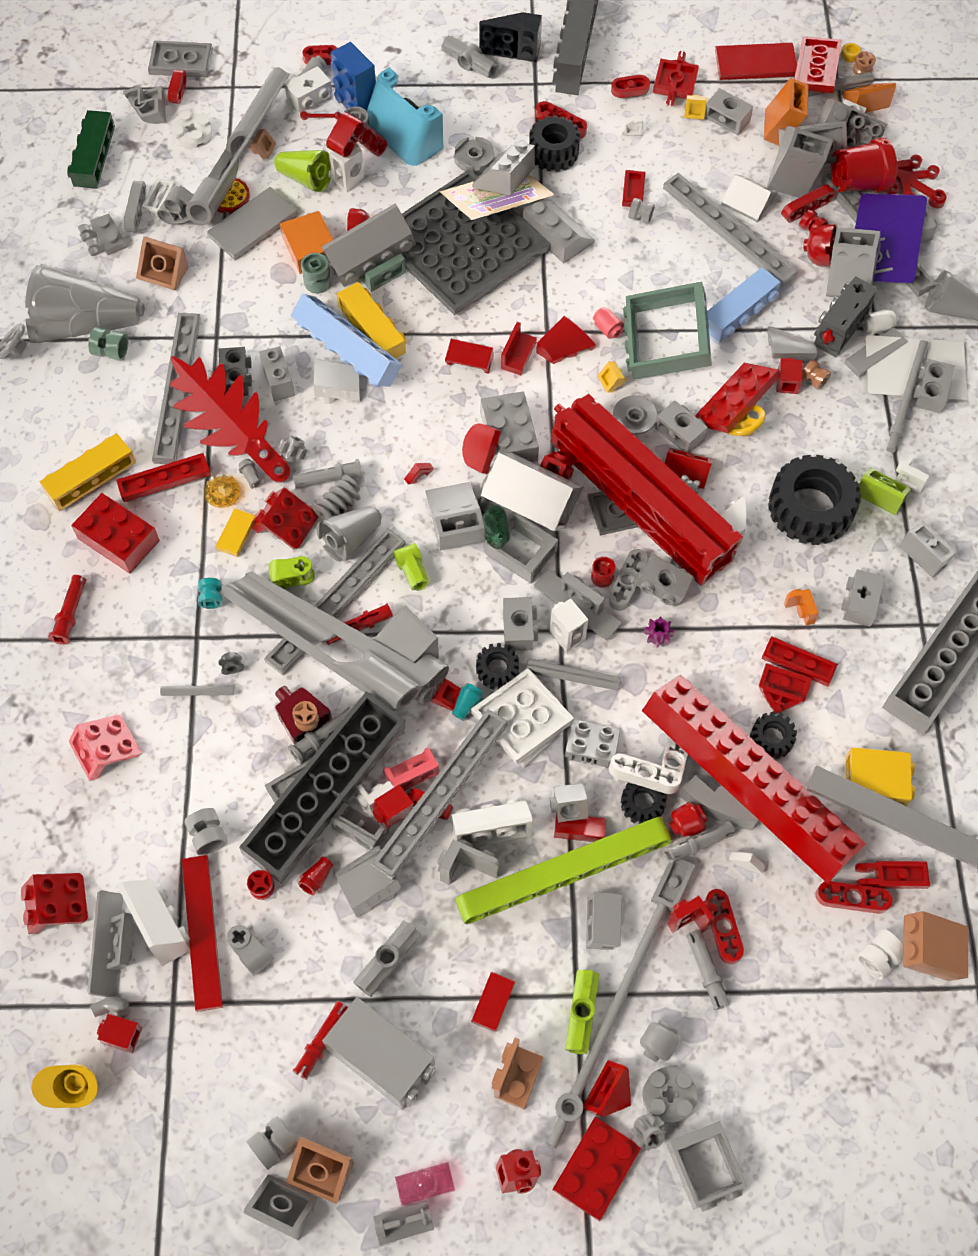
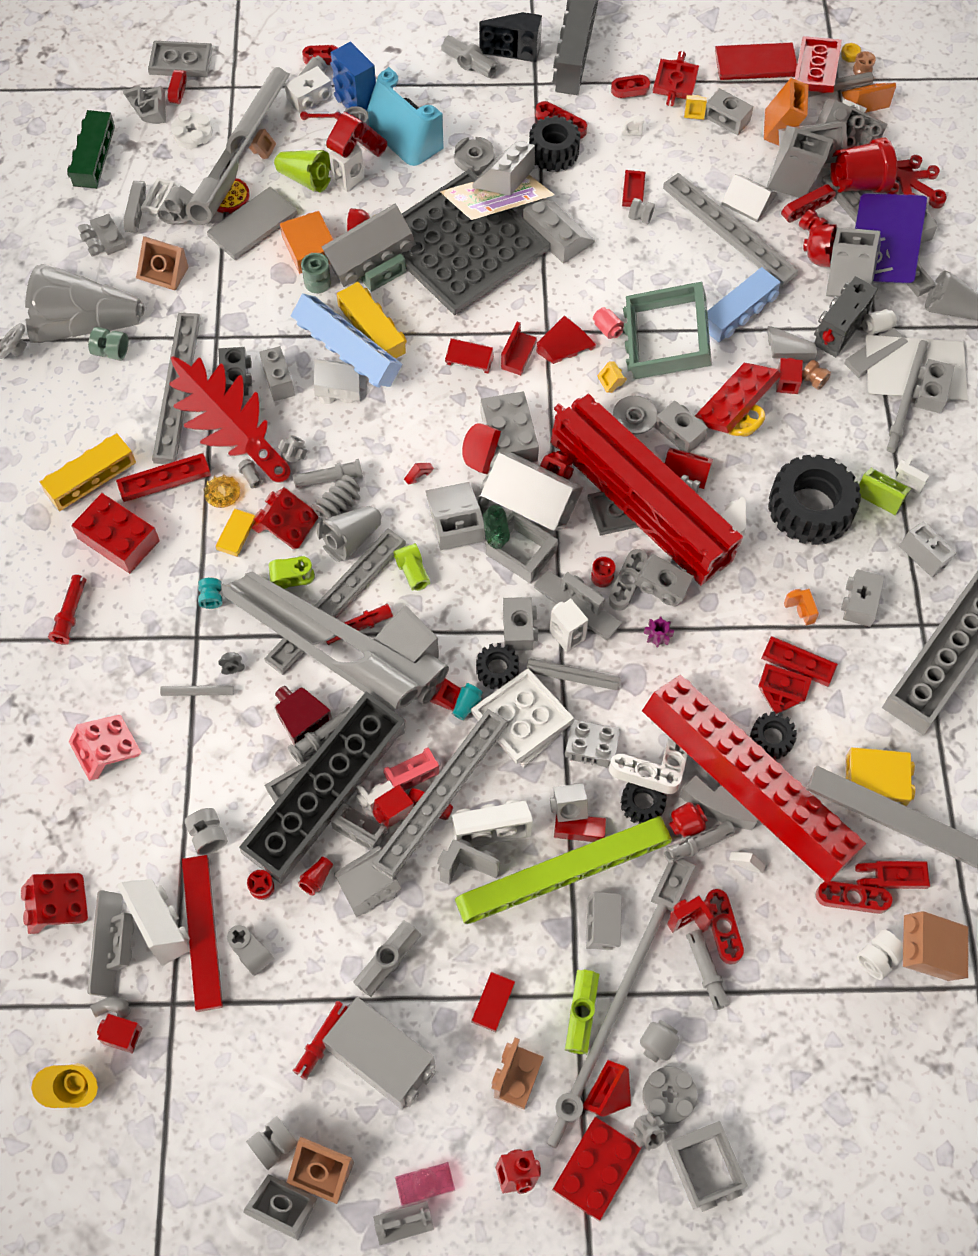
nougat wheel [292,701,319,731] -> none

